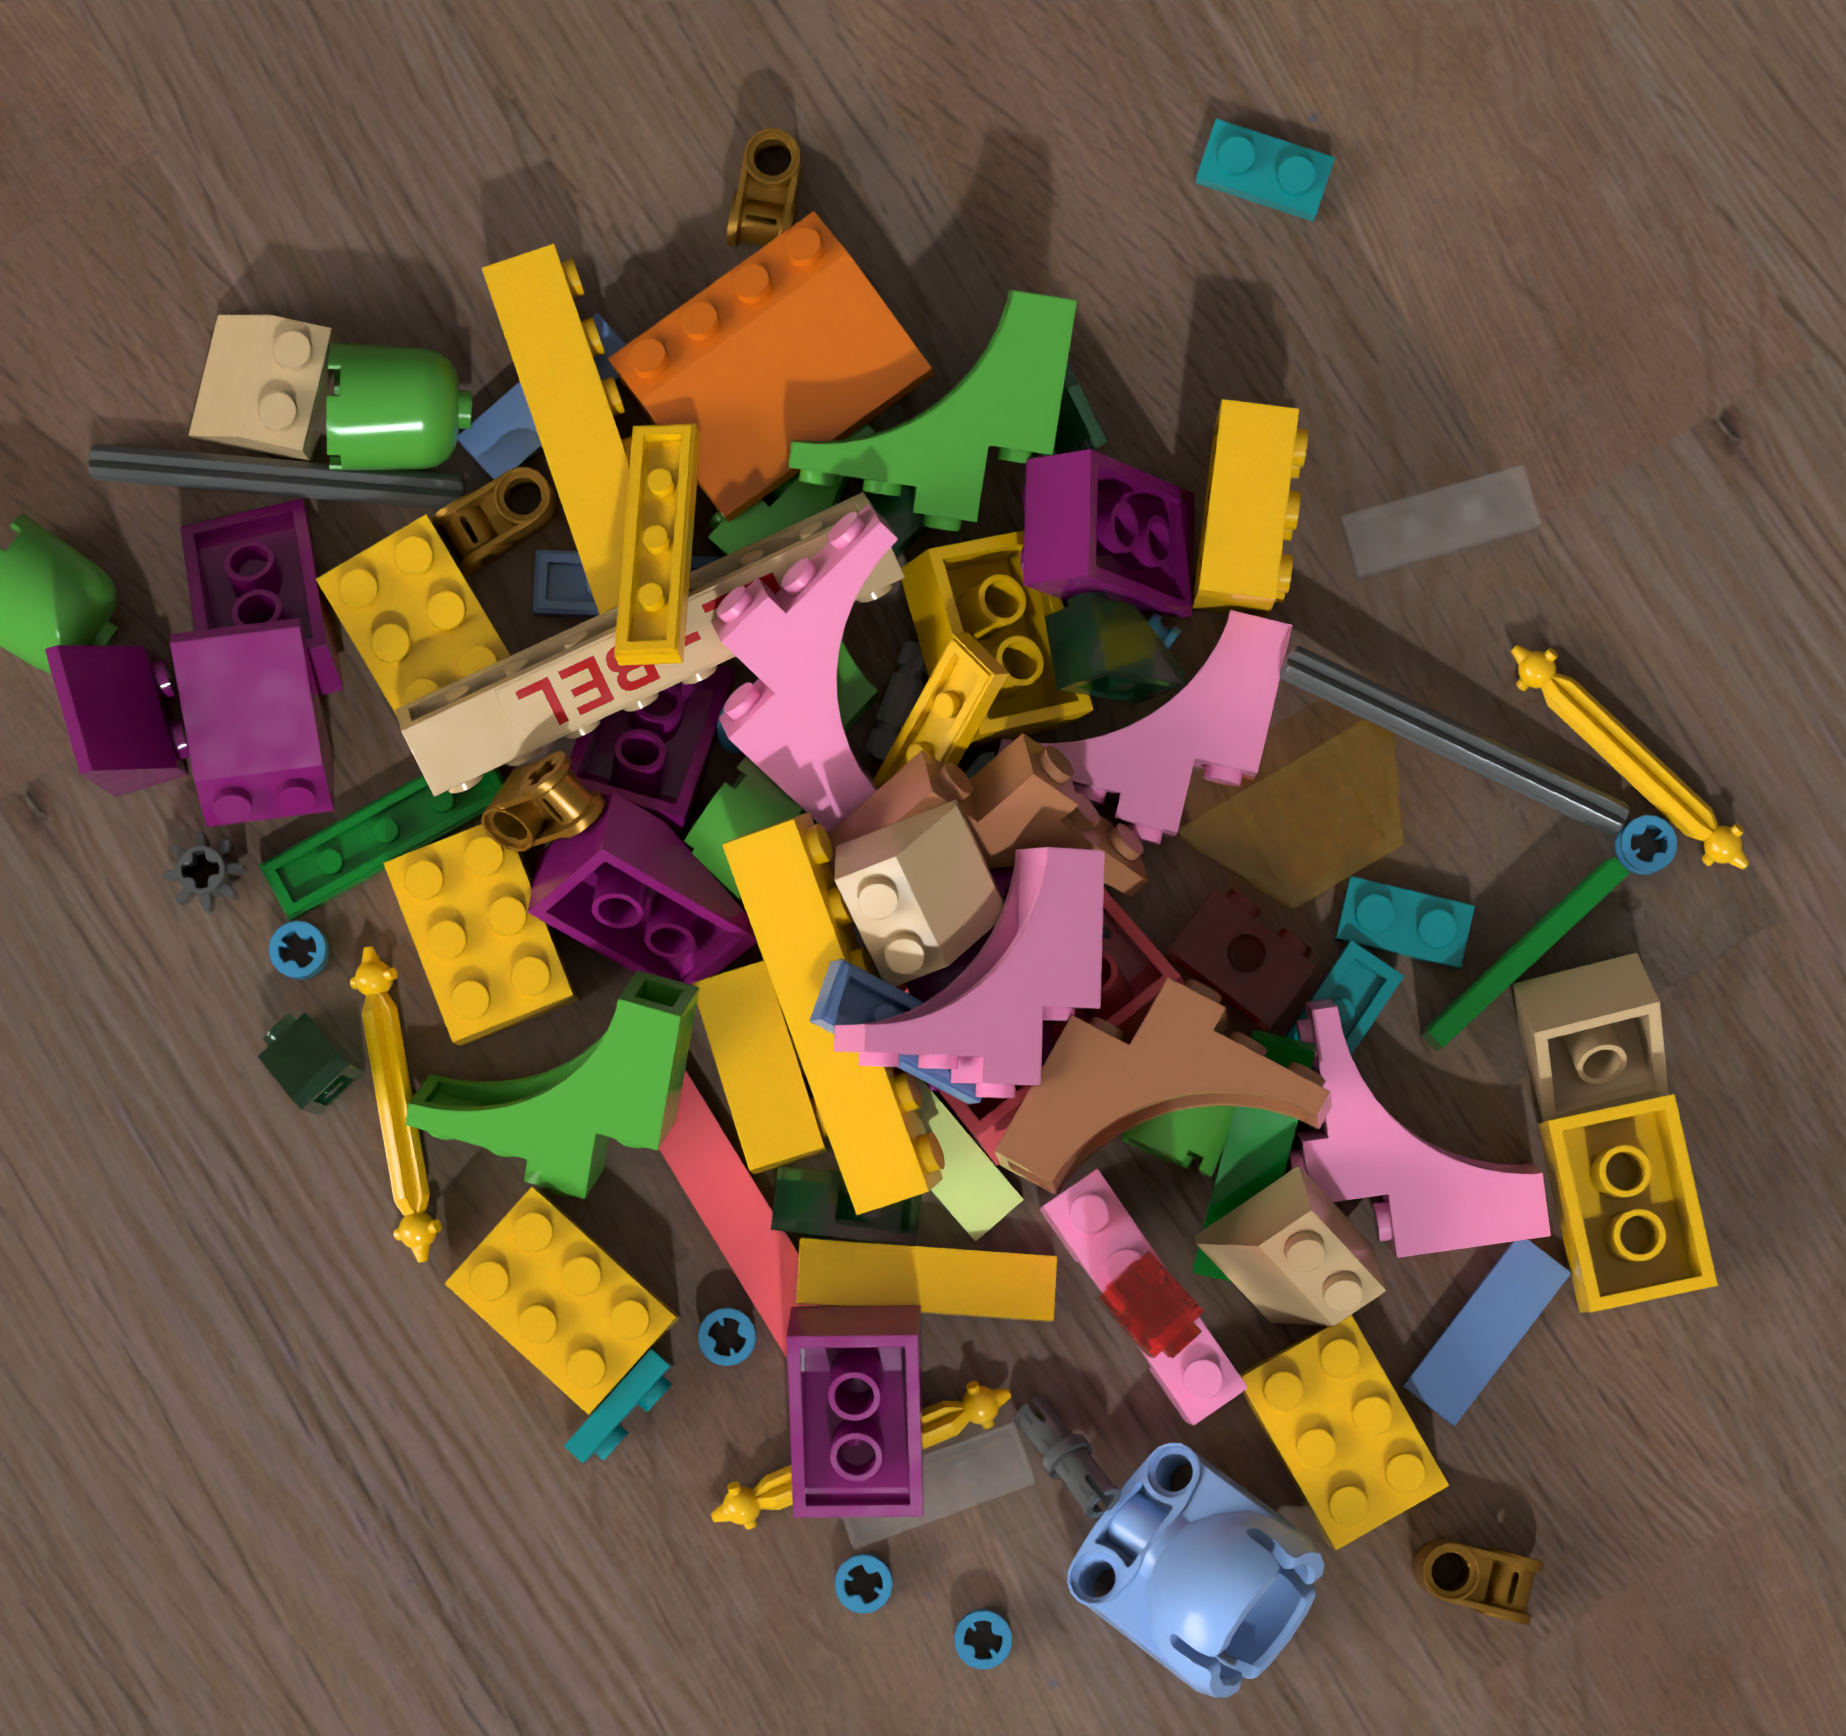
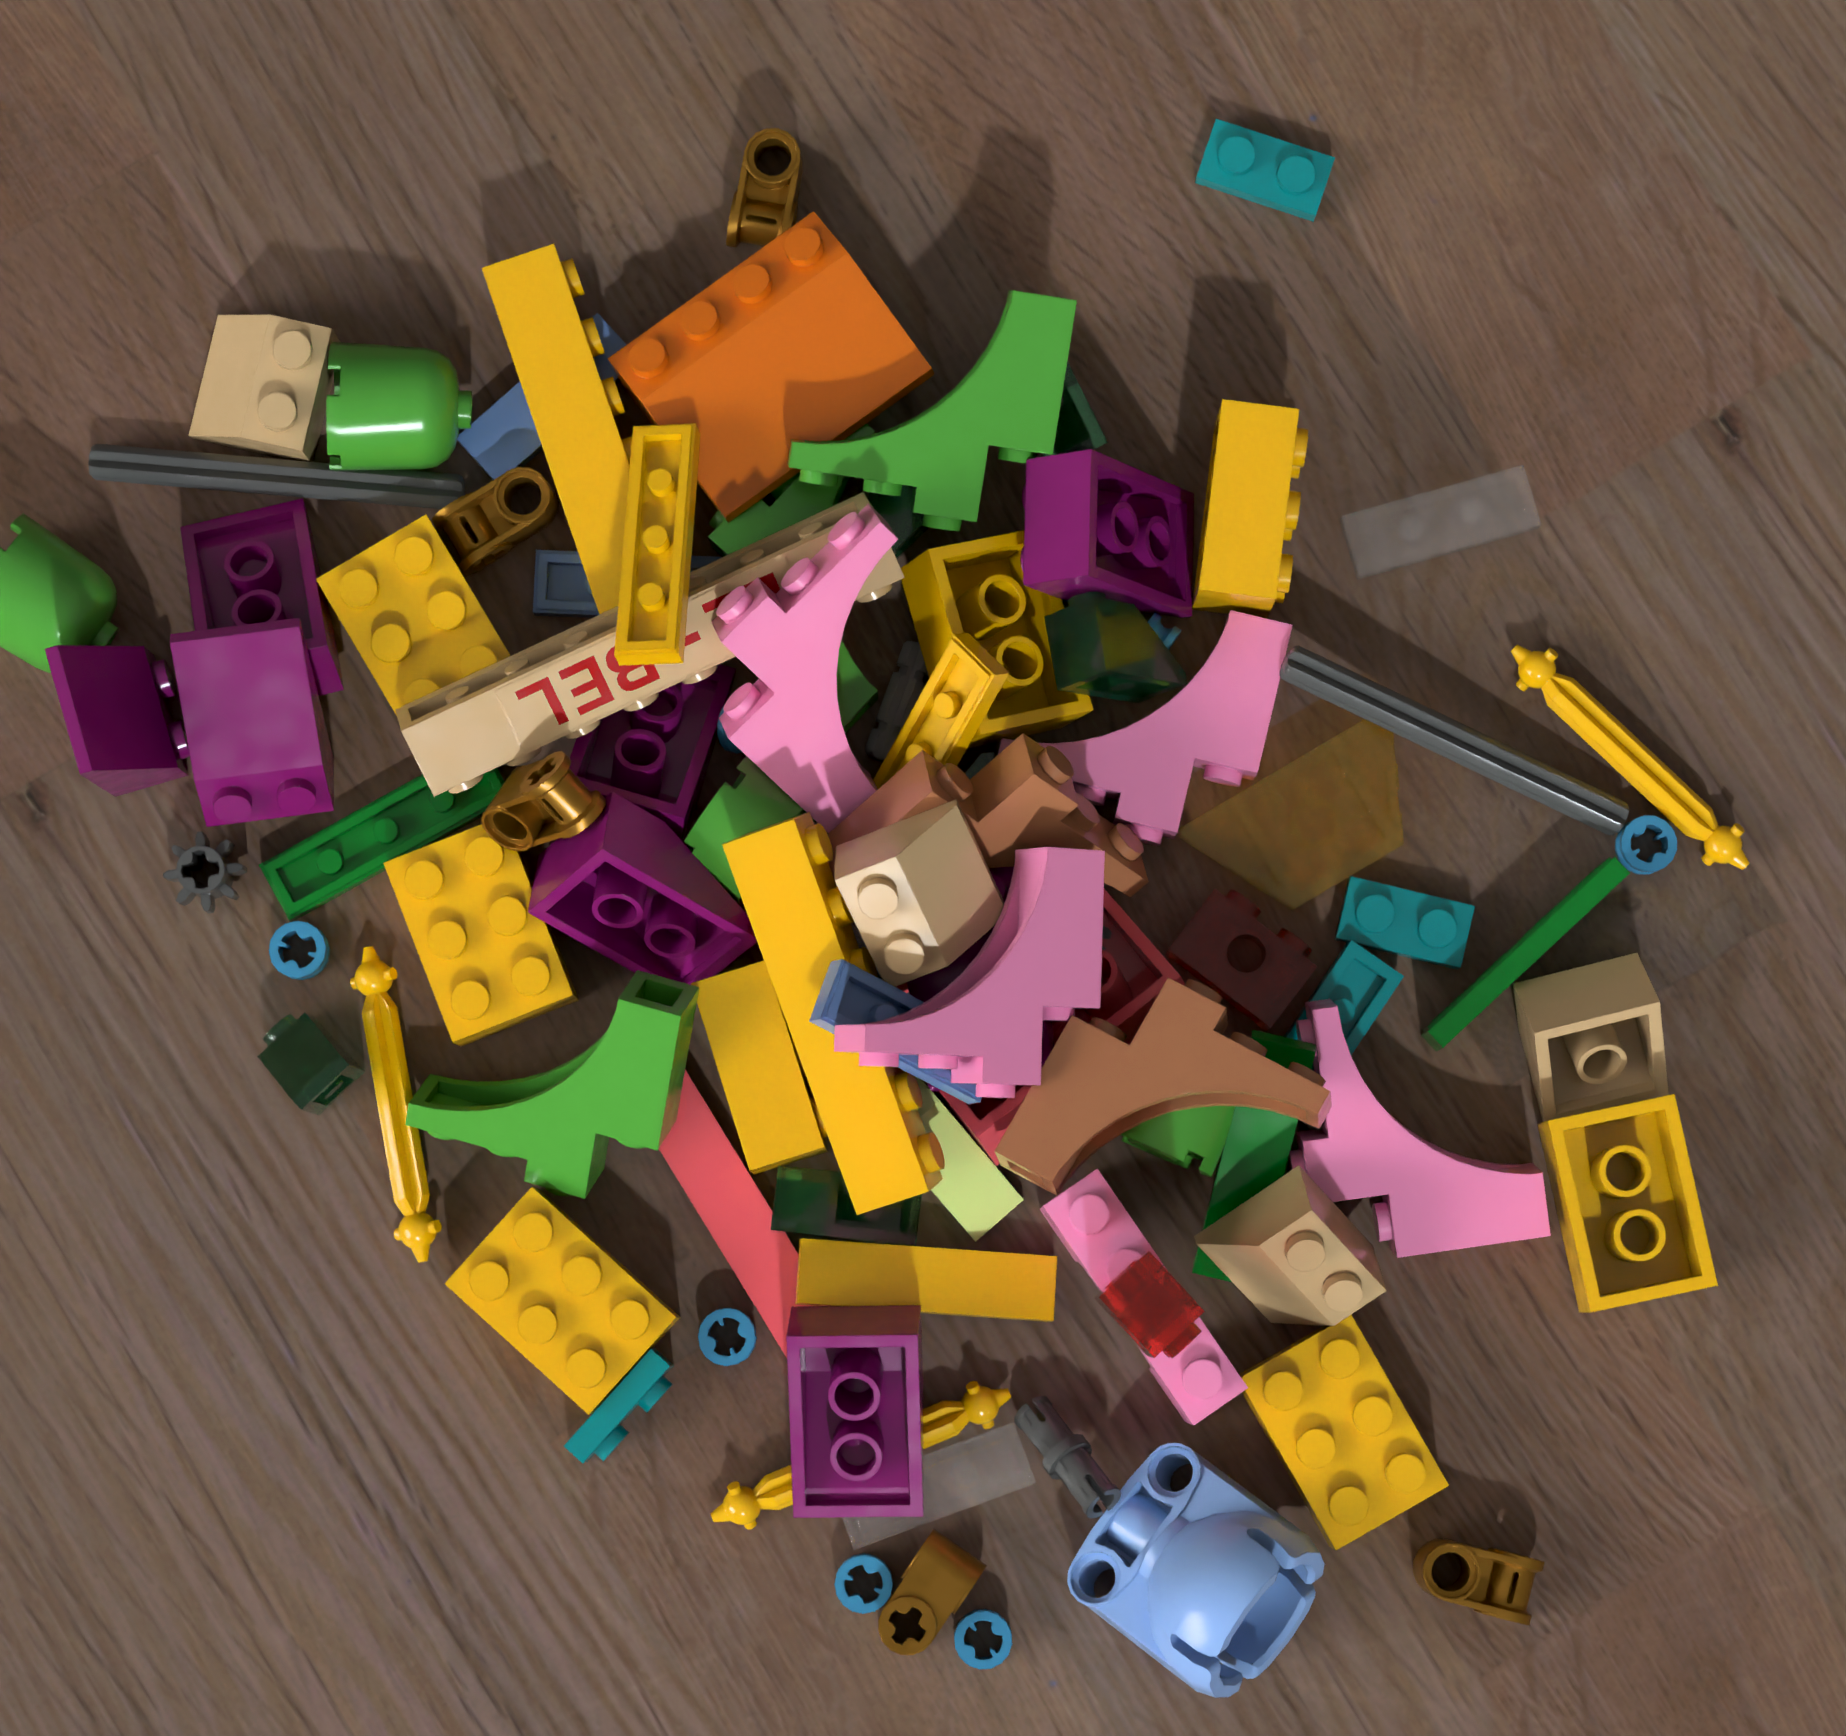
medium blue tile [1401,1239,1571,1426] -> none
none -> pearl gold piece [878,1529,987,1655]

